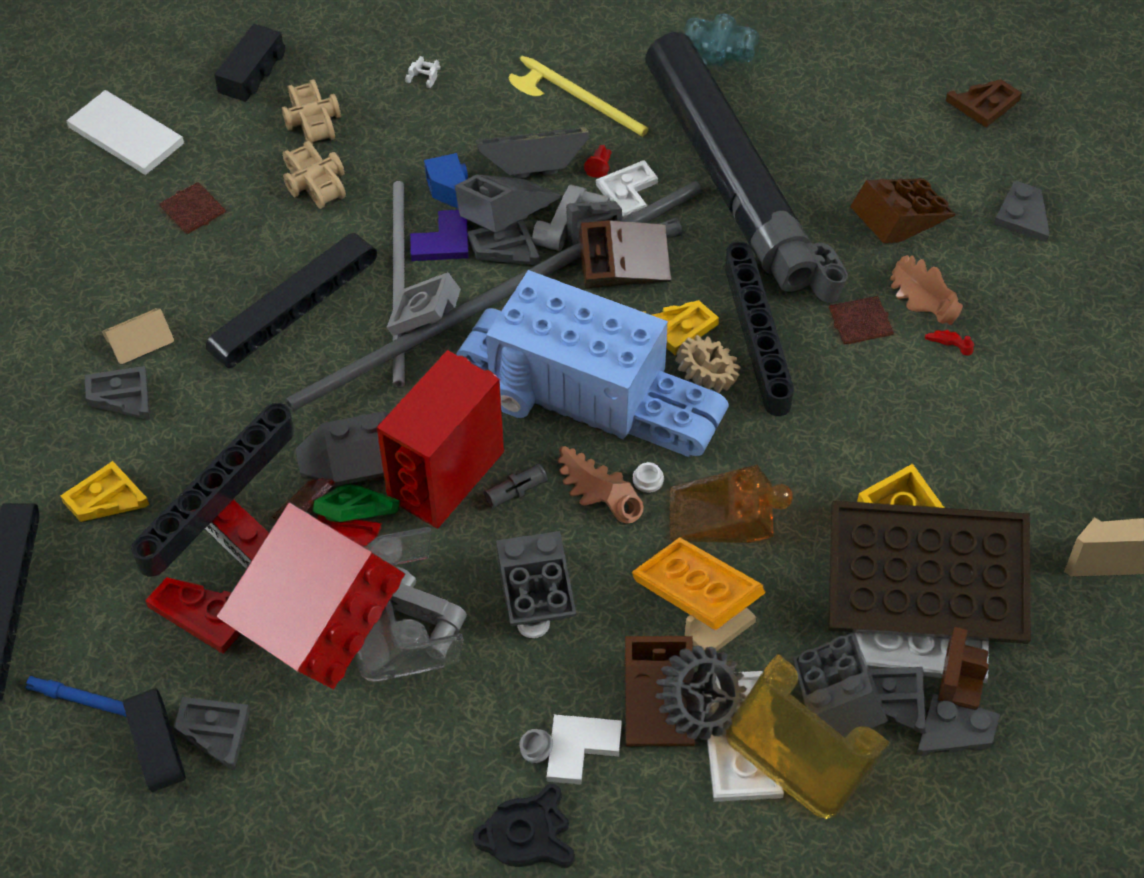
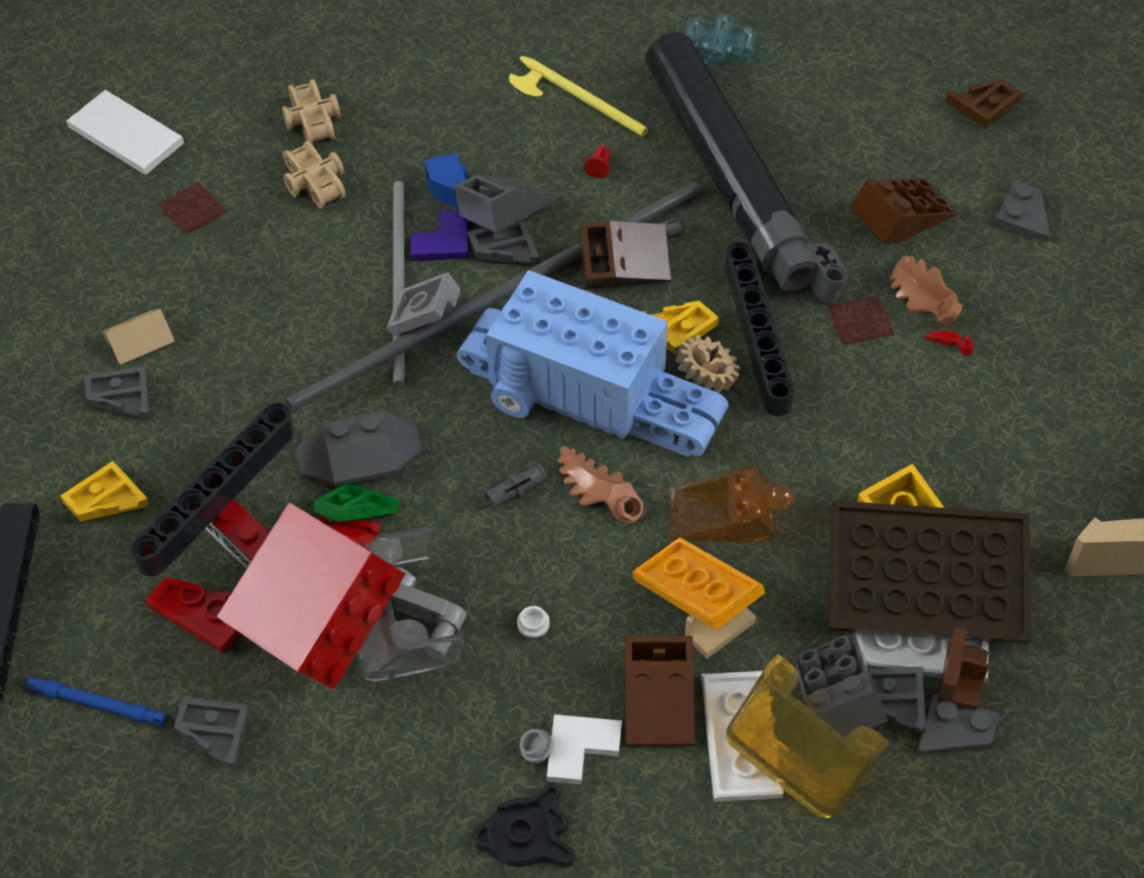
black beam [123,688,186,792] -> none
black beam [206,233,377,368] -> none
black brick [214,24,285,102] -> none
clear red piece [272,477,335,521] -> none
red brick [377,350,504,529] -> none
white piece [405,56,440,89] -> none
dark grey wedge [476,127,590,178] -> none
dark grey slope [496,531,576,626] -> none
light grey beam [532,185,610,251] -> none
dark grey wing [566,201,622,246] -> none
white tile [596,160,658,219] -> none
white plate [633,462,664,493] -> none
dark grey gear [655,646,747,740] -> none

